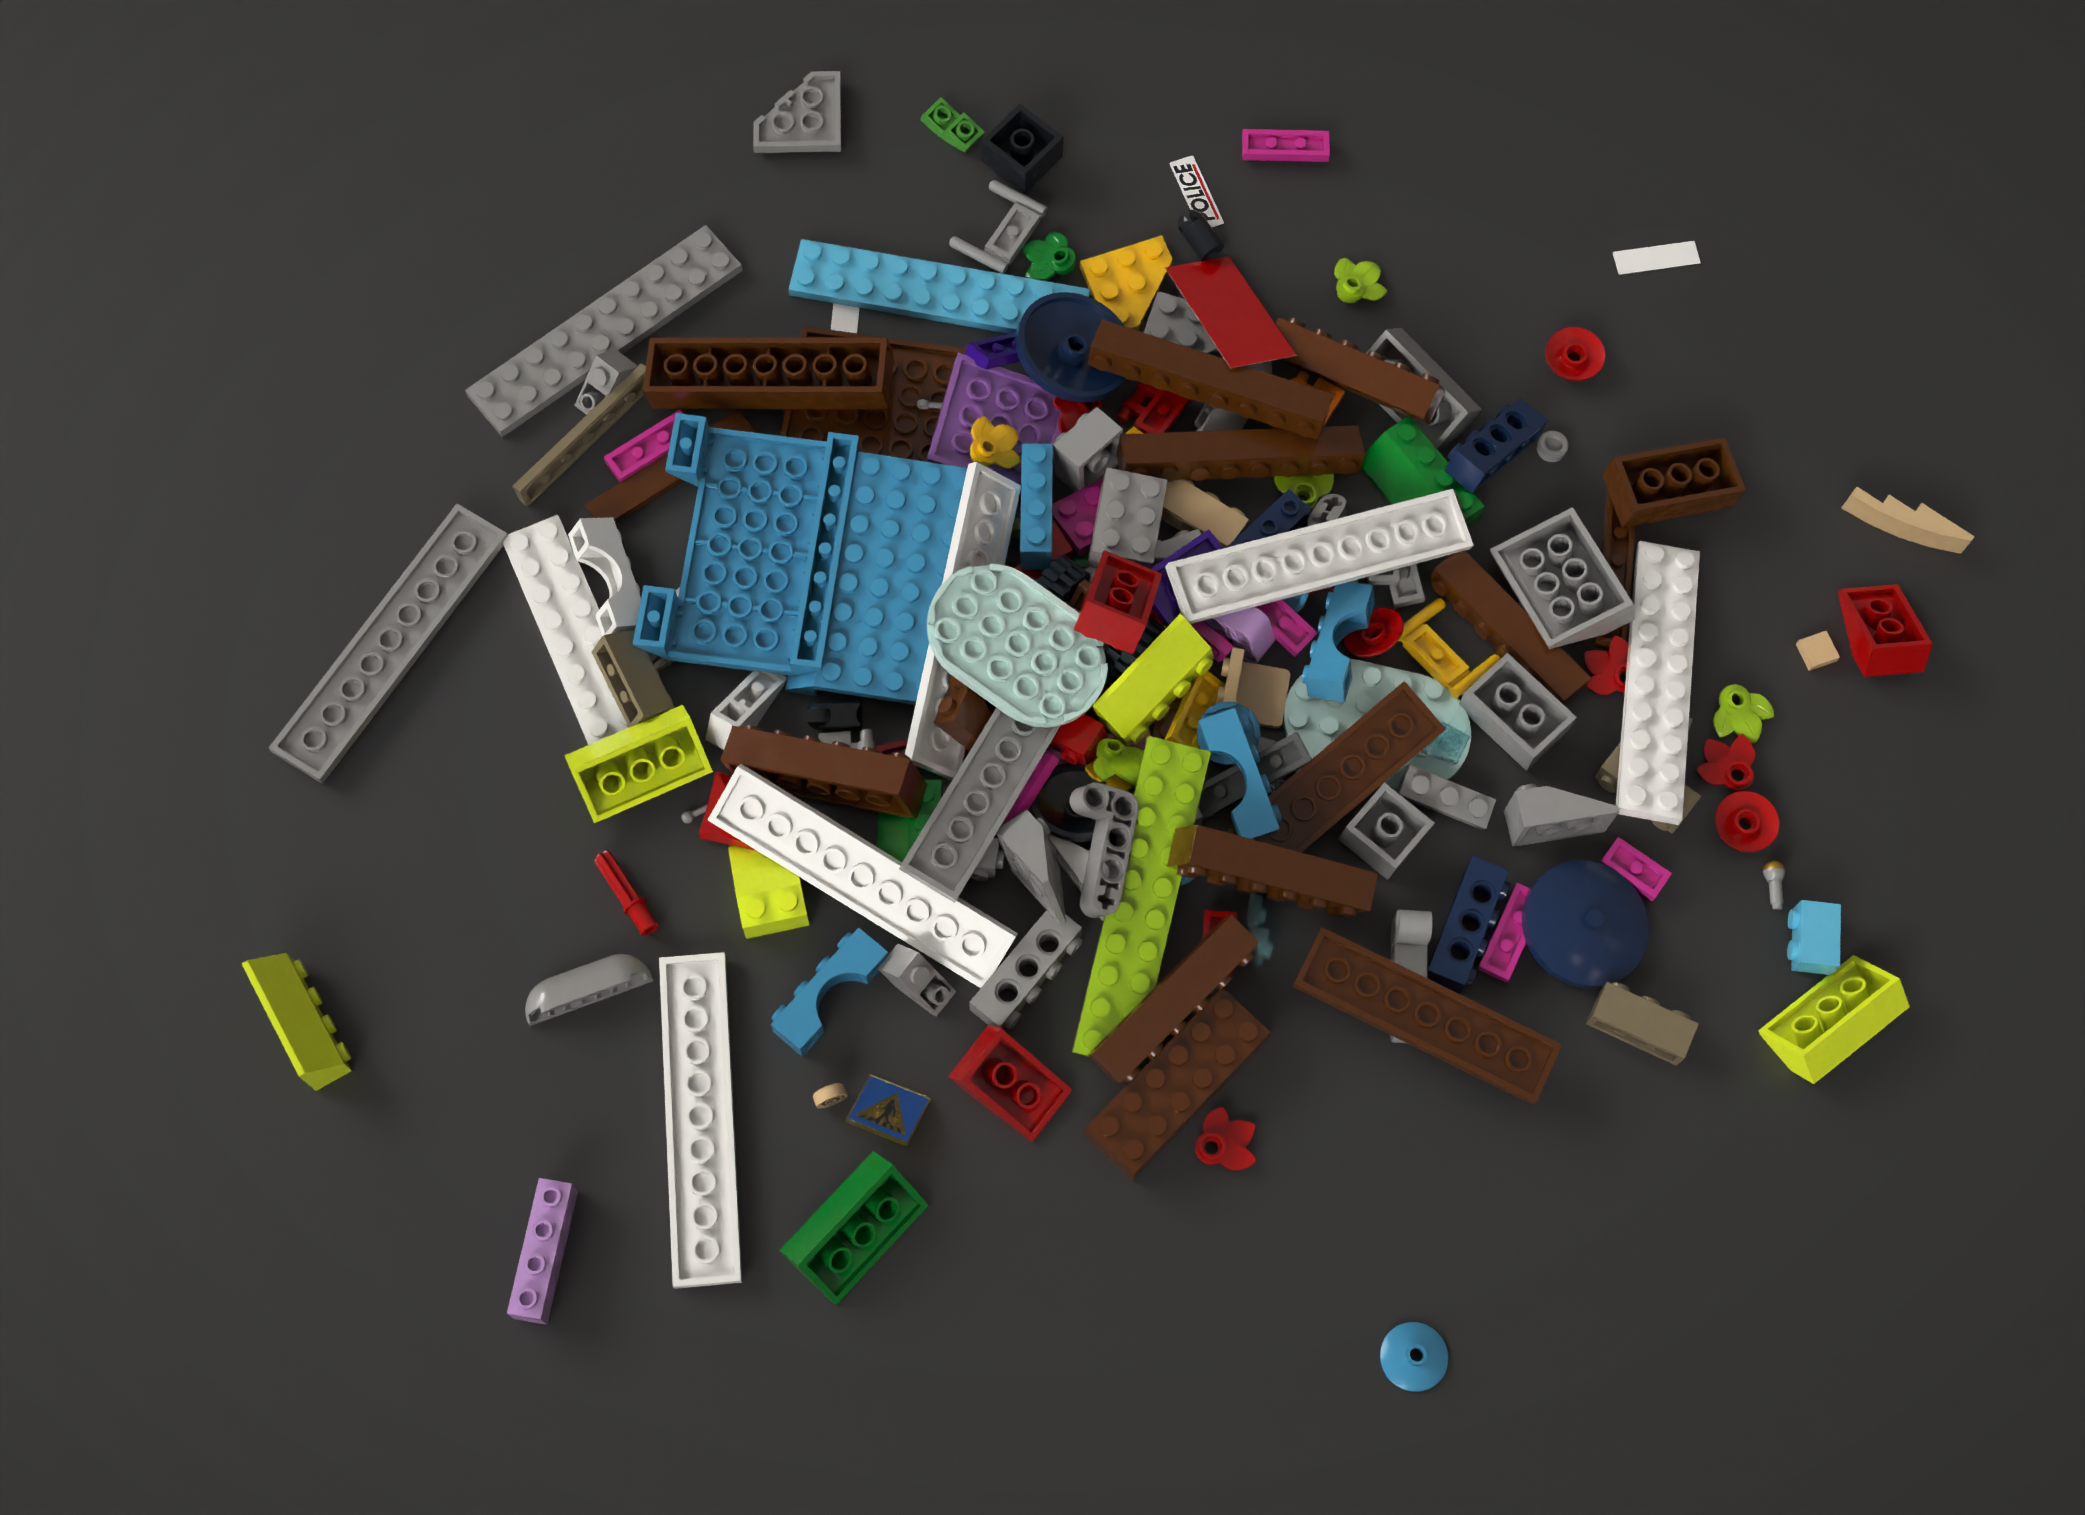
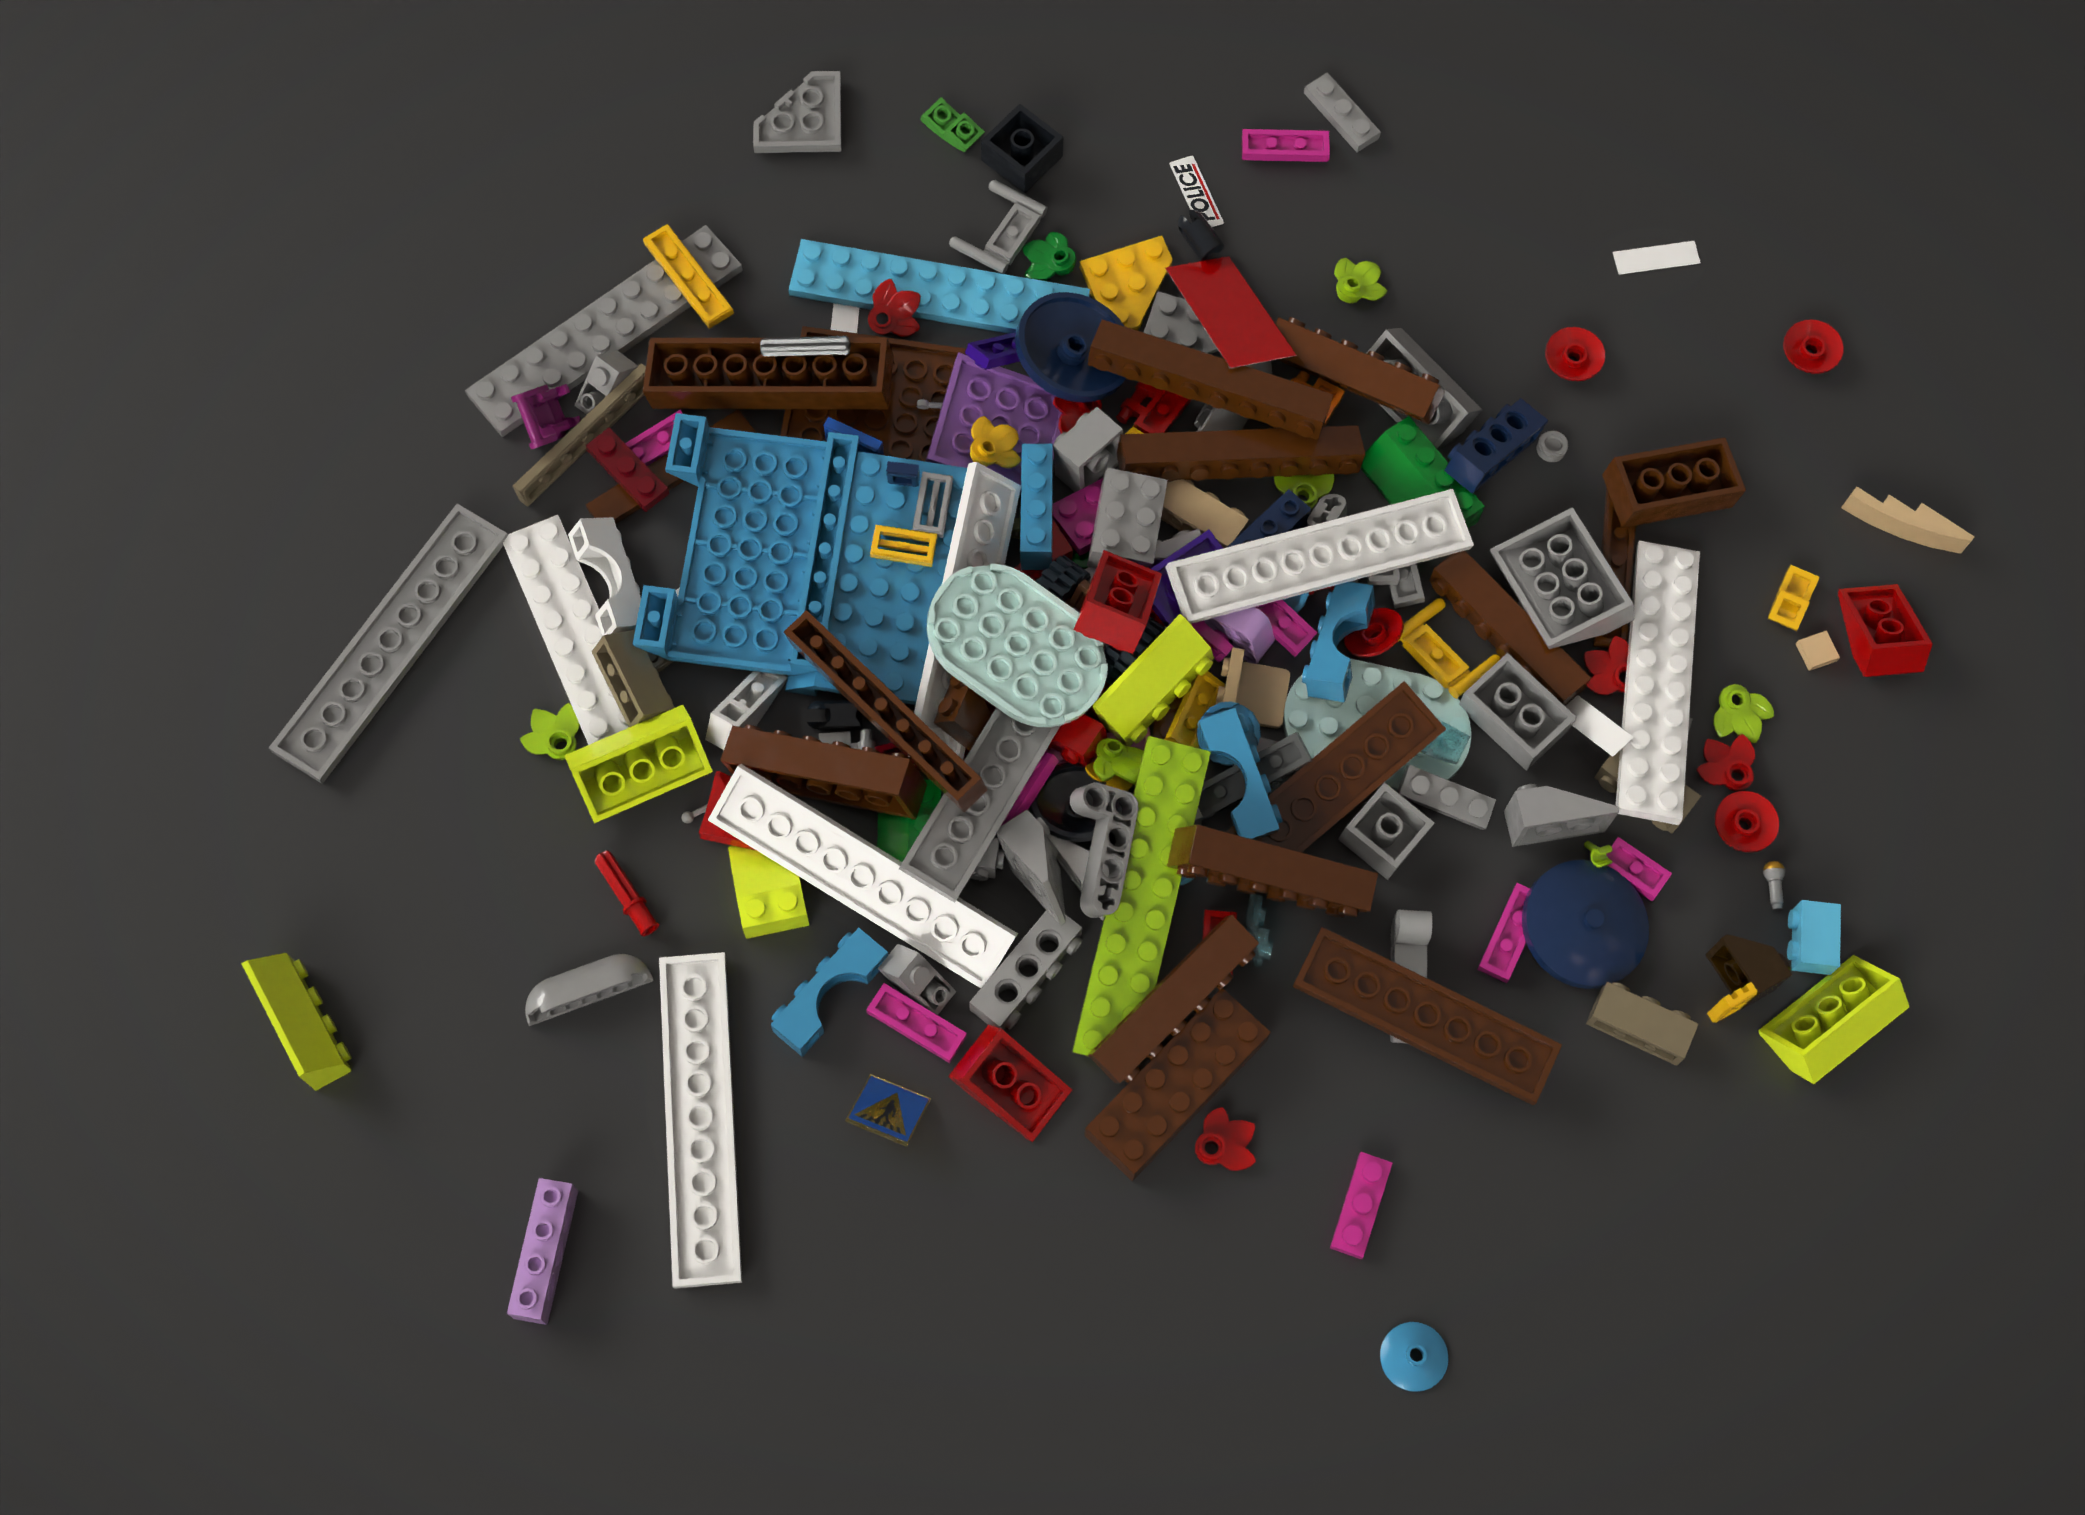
green slope [779,1151,929,1305] -> none
tan tile [812,1083,848,1108] -> none
dark blue brick [1427,856,1510,994] -> none
none -> magenta piece [511,384,581,449]
none -> lime plate [520,703,580,760]
none -> dark red plate [585,427,669,512]
none -> yellow tile [643,224,734,329]
none -> axle [760,336,851,357]
none -> reddish brown brick [784,610,988,813]
none -> blue tile [823,417,884,455]
none -> dark pink plate [866,983,967,1063]
none -> red plate [868,279,921,337]
none -> yellow tile [870,525,938,567]
none -> dark blue tile [886,461,920,487]
none -> light grey tile [912,472,954,538]
none -> light grey plate [1304,72,1381,153]
none -> dark pink plate [1330,1152,1393,1260]
none -> white sticker [1565,695,1634,757]
none -> lime hand [1584,841,1613,868]
none -> dark brown slope [1705,934,1792,1010]
none -> yellow tile [1707,982,1758,1023]
none -> yellow slope [1768,565,1820,631]
none -> red dish [1783,319,1844,374]

